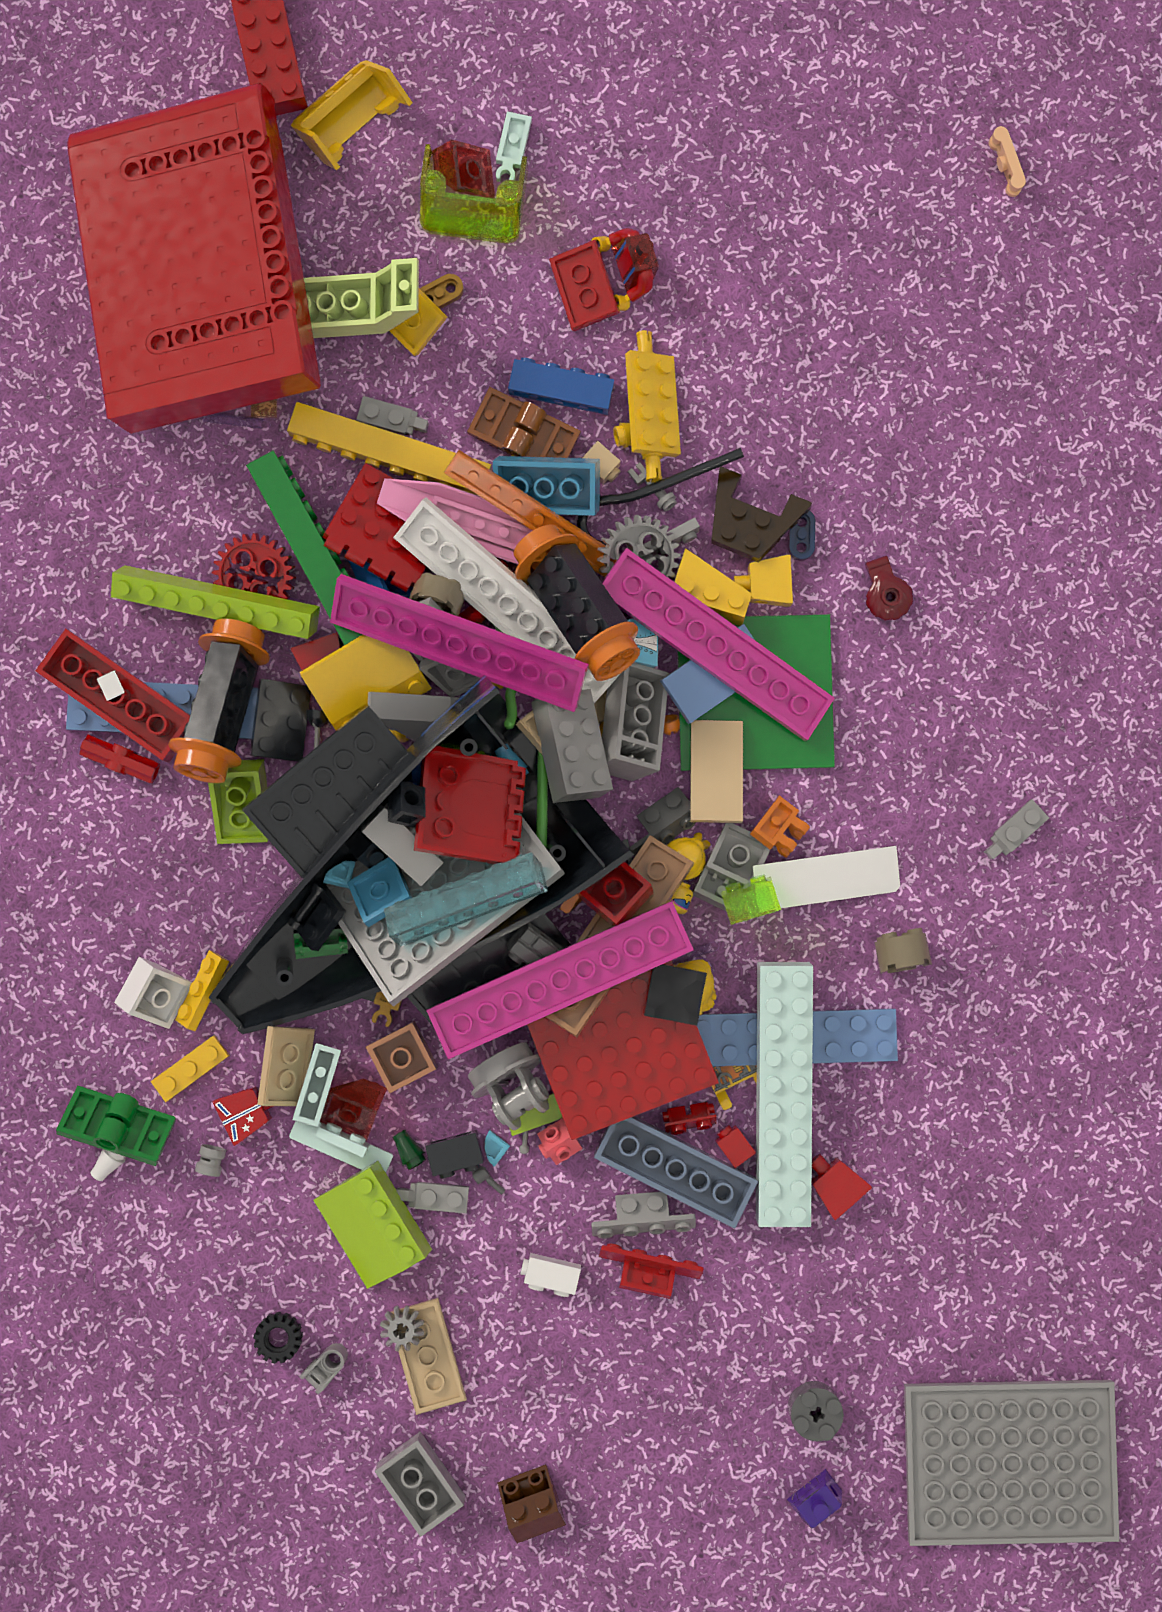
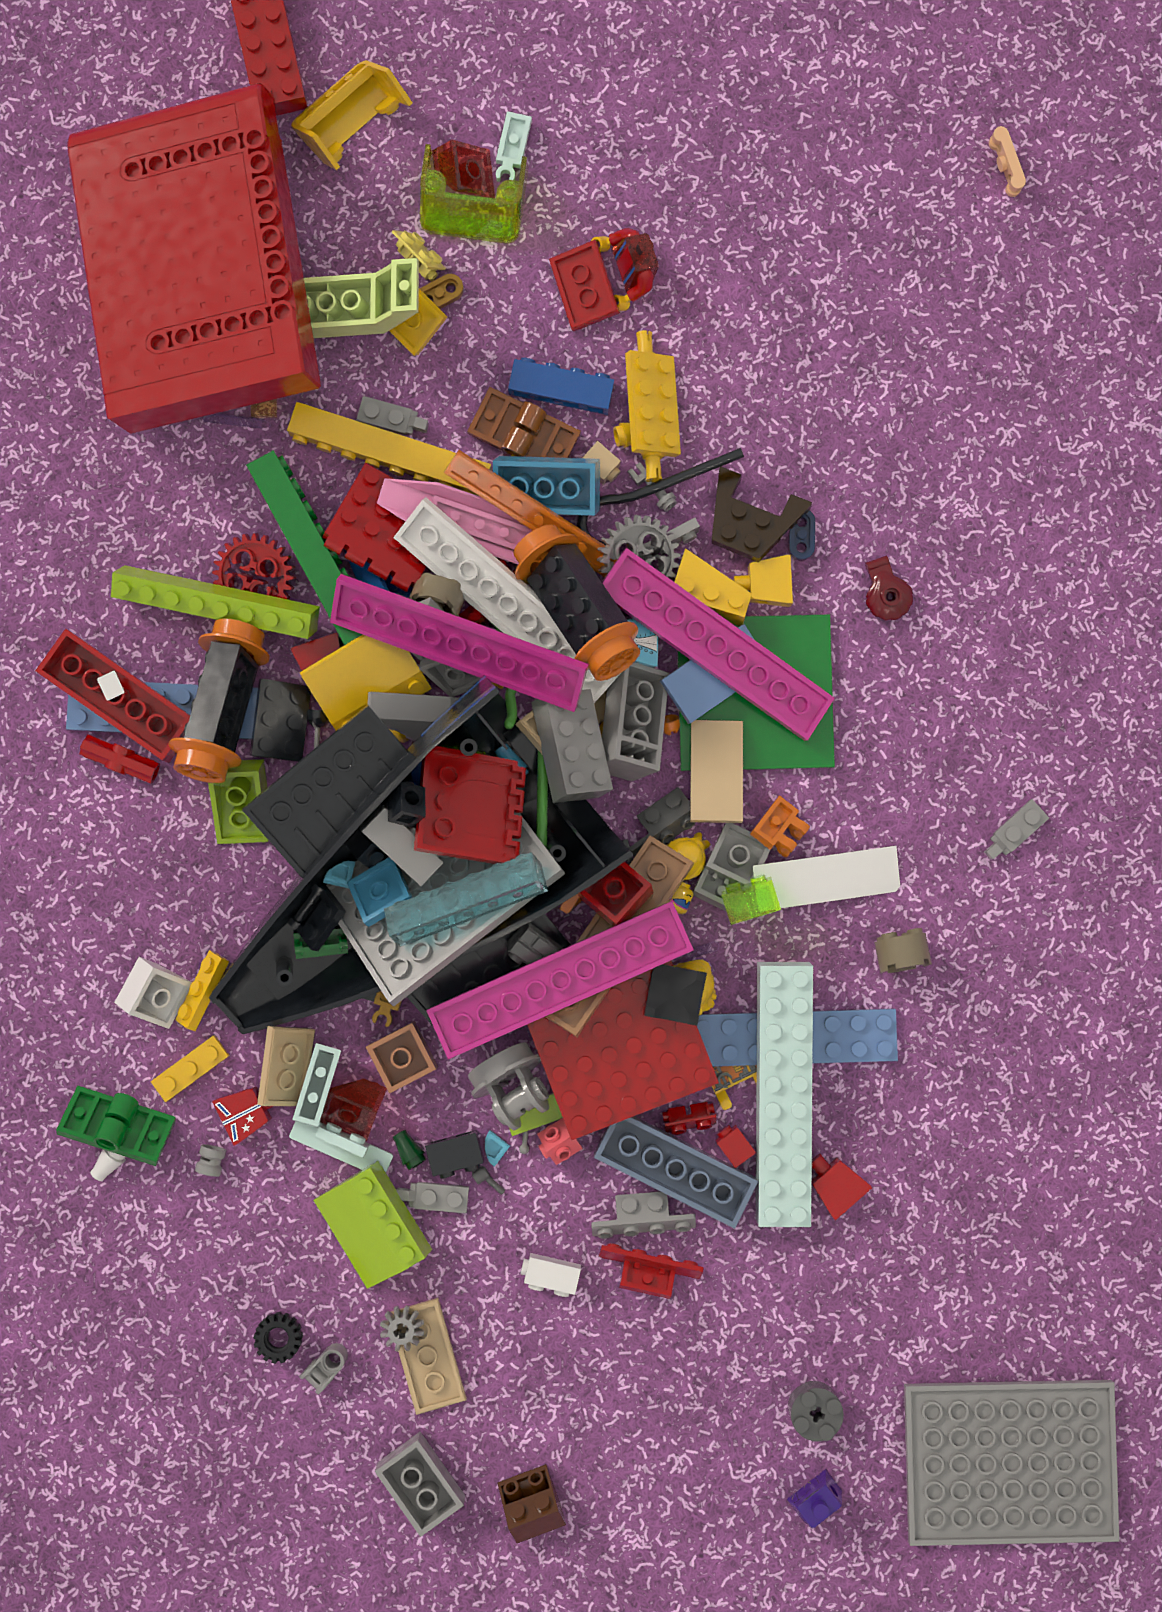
none -> light yellow hinge [392,230,446,281]

